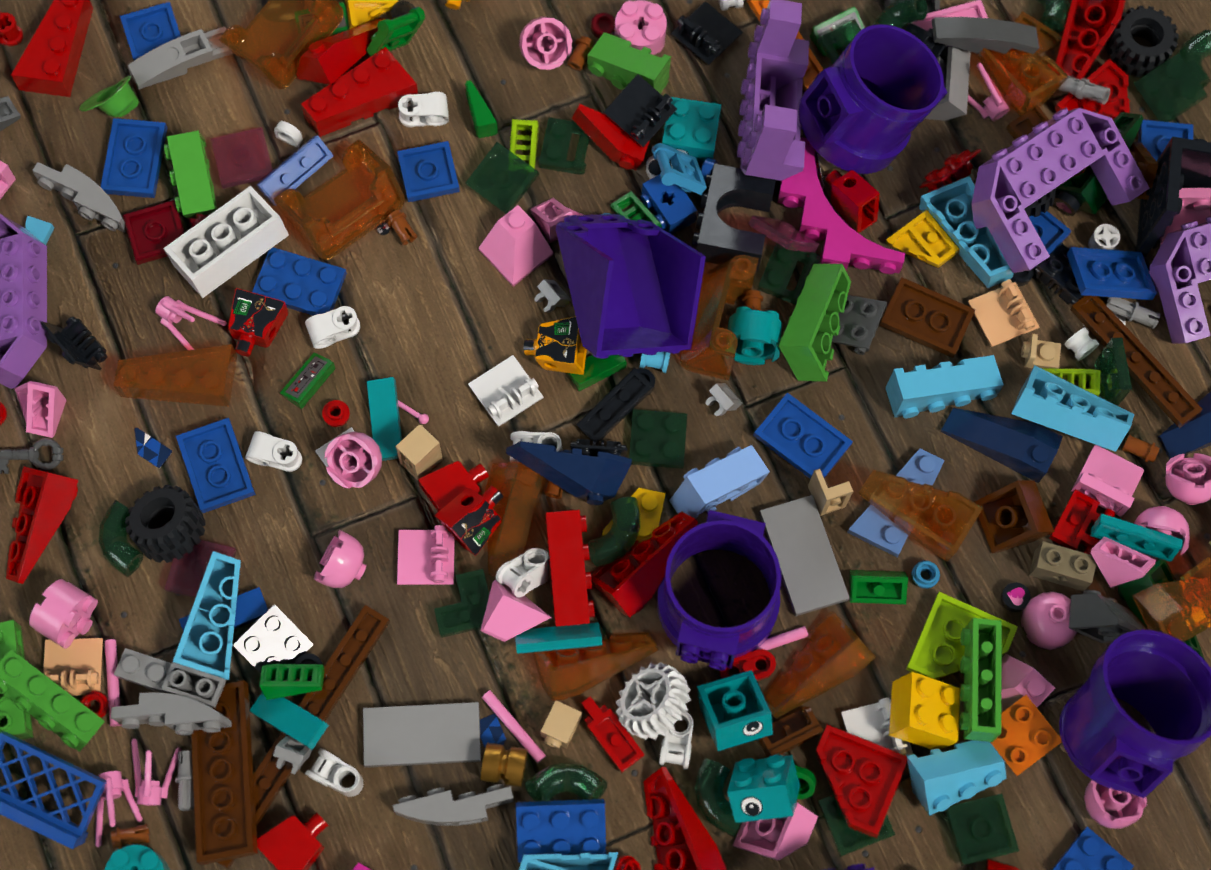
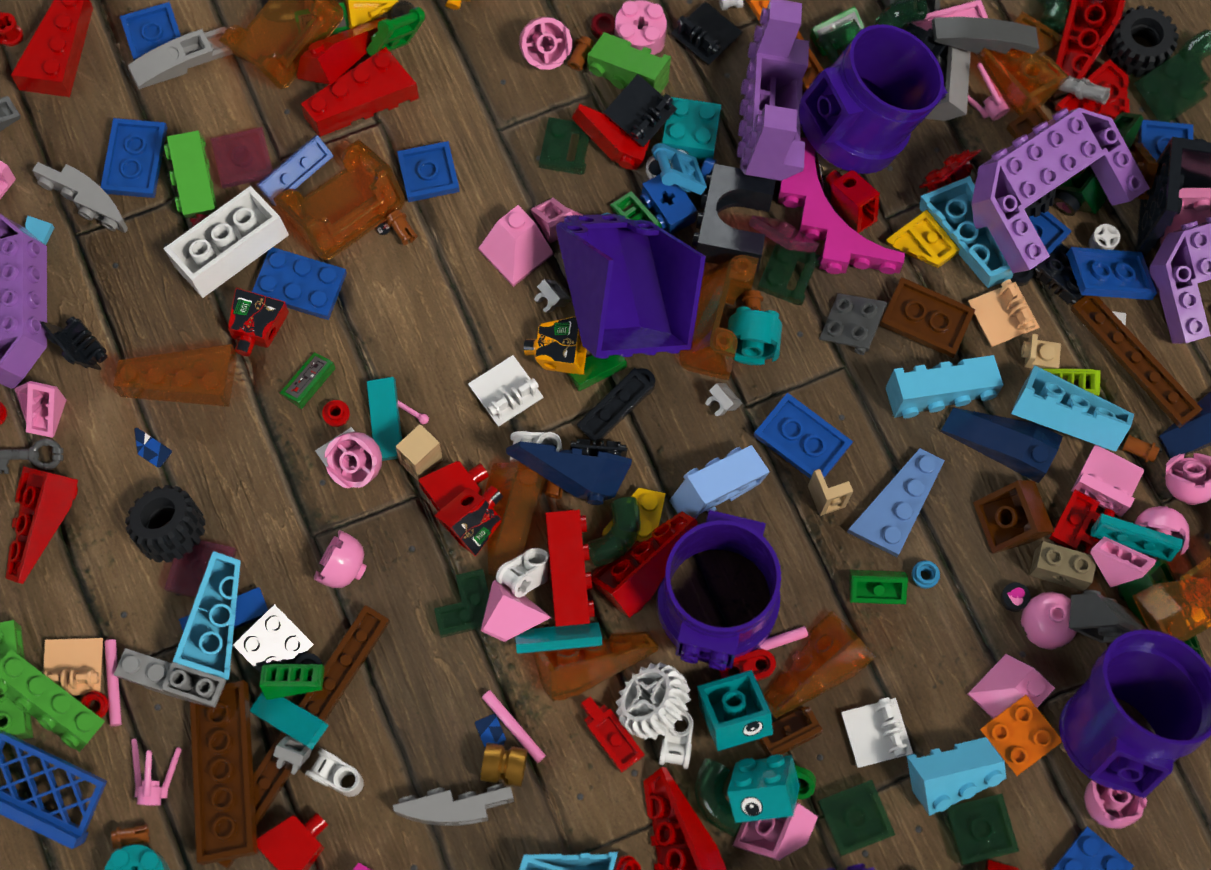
bright pink brick [29,579,98,649] -> none
bright green piece [79,76,139,117] -> none
bright pink plant [95,771,143,847] -> none
clear green cylinder [98,500,144,577] -> none
light grey slope [111,692,232,735] -> none
dark red plate [123,200,185,265] -> none
bright pink plant [155,296,227,354] -> none
light grey axle [175,750,194,811] -> none
blue plate [176,418,256,513] -> none
white piece [245,431,302,472] -> none
white tile [274,121,303,147] -> none
white piece [305,306,360,349] -> none
light grey tile [363,702,481,767] -> none
bright pink hinge [397,525,455,585] -> none
white piece [398,92,449,127] -> none
green slope [465,80,498,139] -> none
clear green plate [465,142,539,214] -> none
lime slope [508,119,539,174] -> none
blue plate [516,799,606,863] -> none
clear green cylinder [525,762,608,802] -> none
tan brick [541,700,582,749] -> none
clear green plate [629,409,687,469] -> none
medium azure bush [640,352,671,373] -> none
light grey tile [759,495,849,617] -> none
bright green wedge [779,264,851,382] -> none
red plate [816,725,908,838] -> none
clear orange wedge [858,470,983,562] -> none
yellow brick [889,672,960,750] -> none
lime plate [906,592,1018,680] -> none
bright green brick [959,618,1002,742] -> none
white wheel [1064,327,1099,361] -> none
clear green plate [1095,337,1132,406] -> none
light grey axle [1105,297,1161,329] -> none

